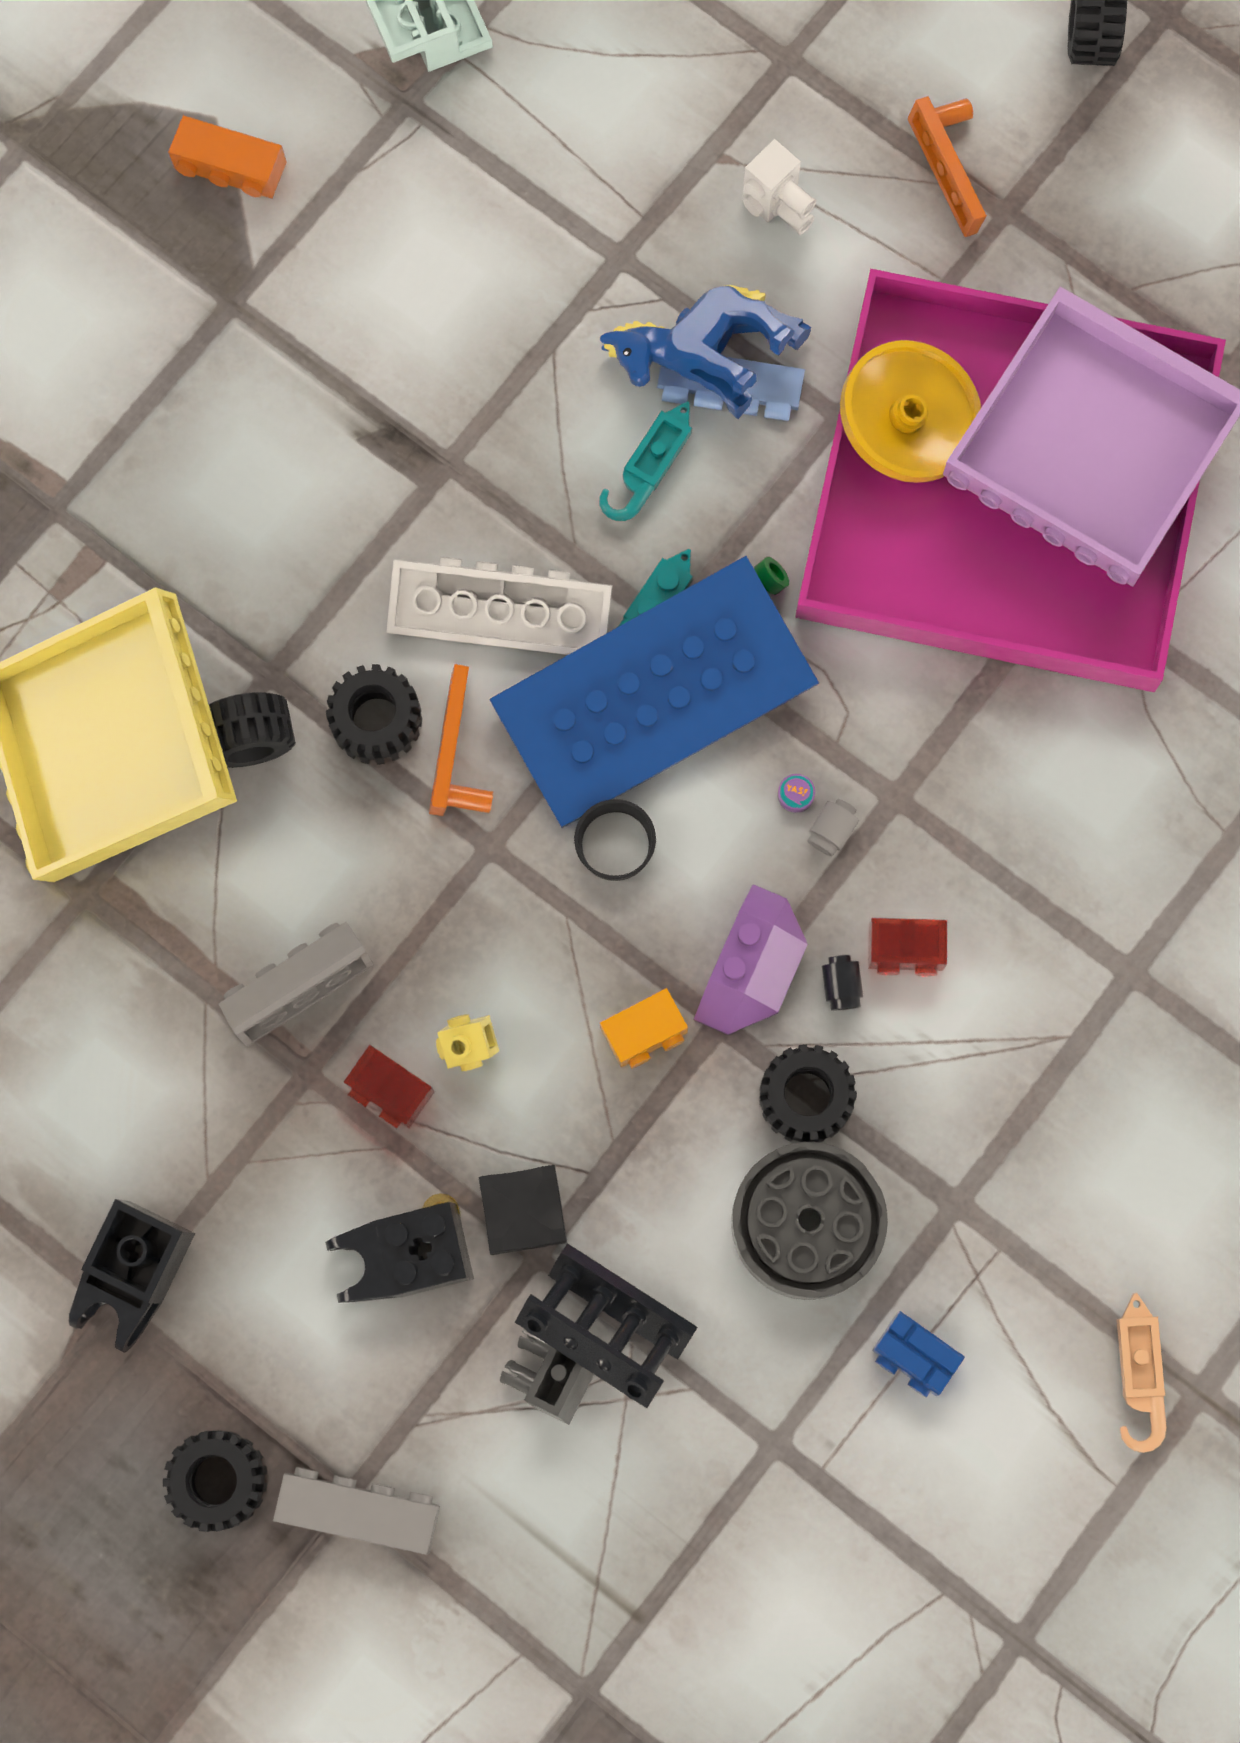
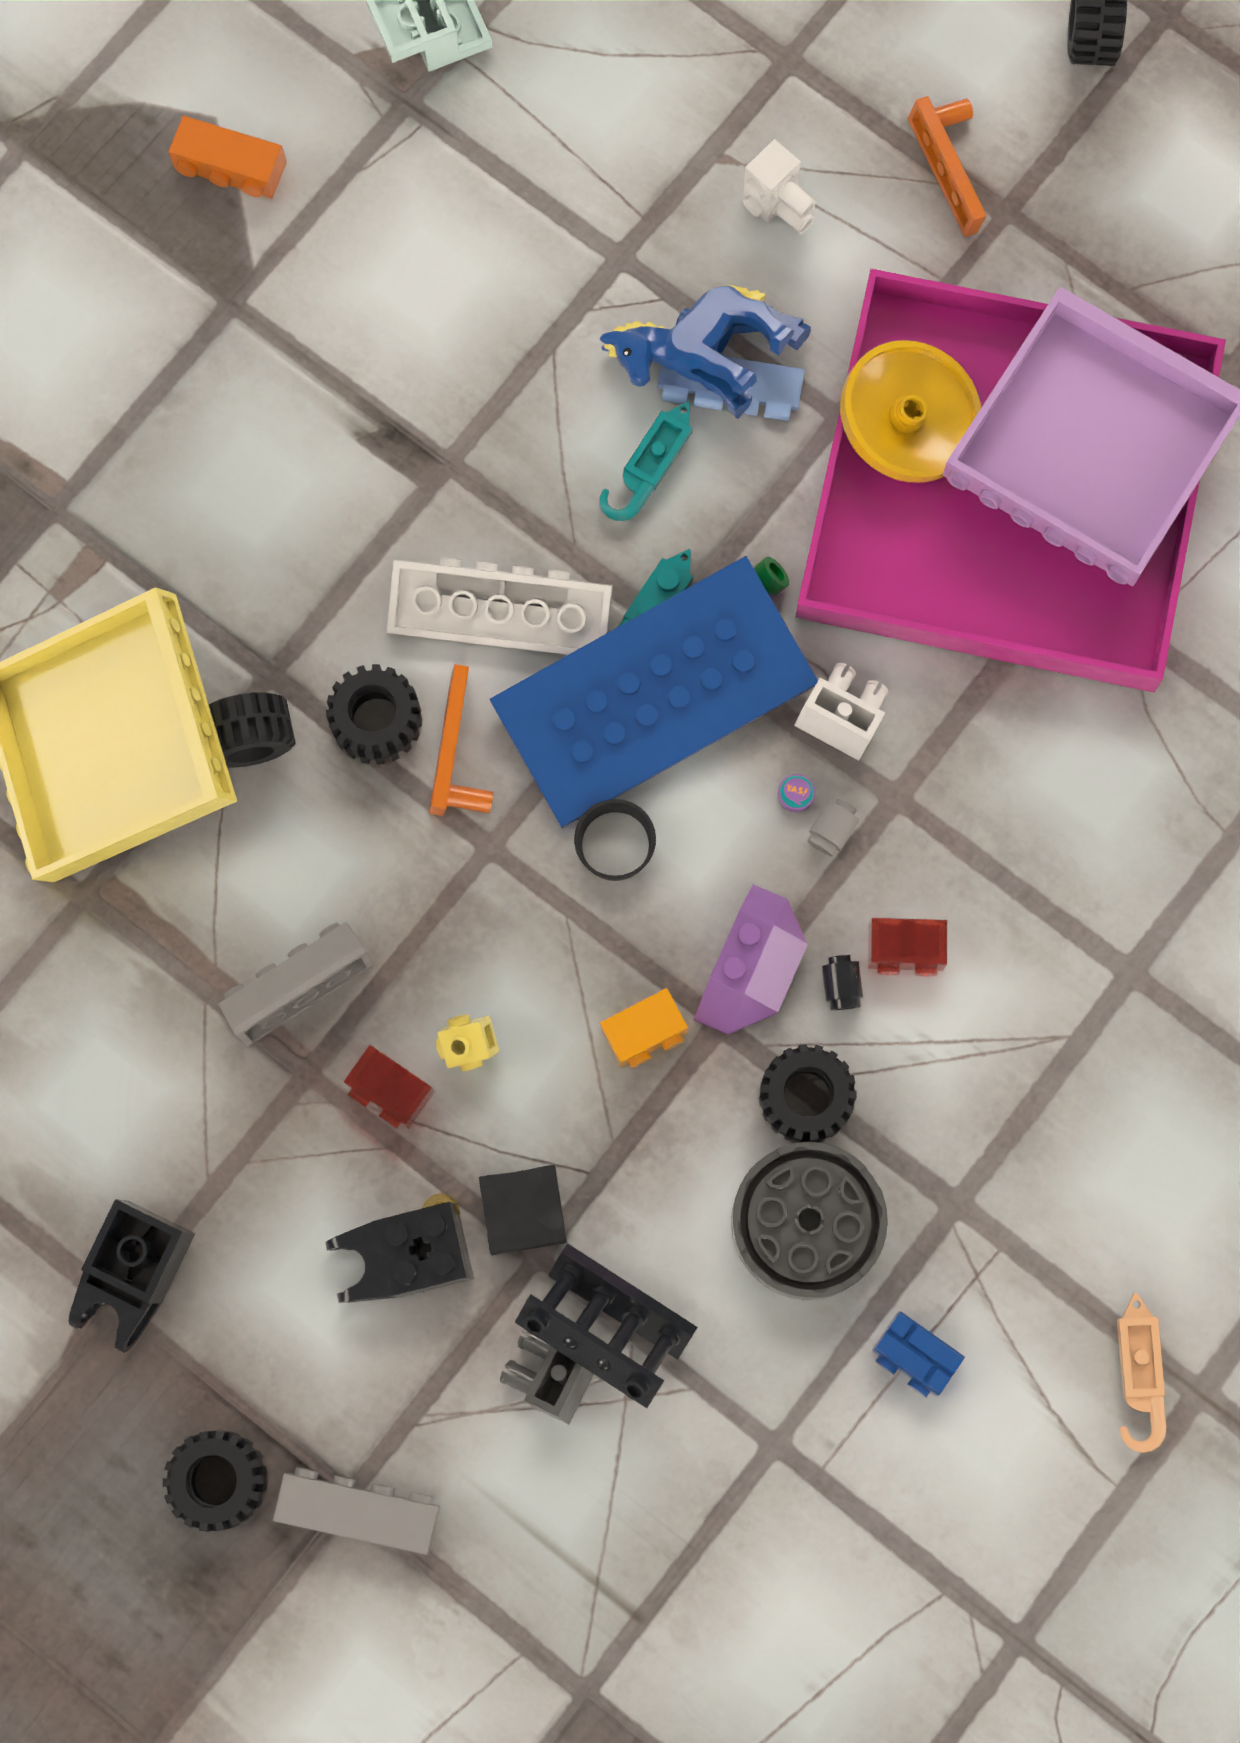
none -> white brick [794,663,889,761]

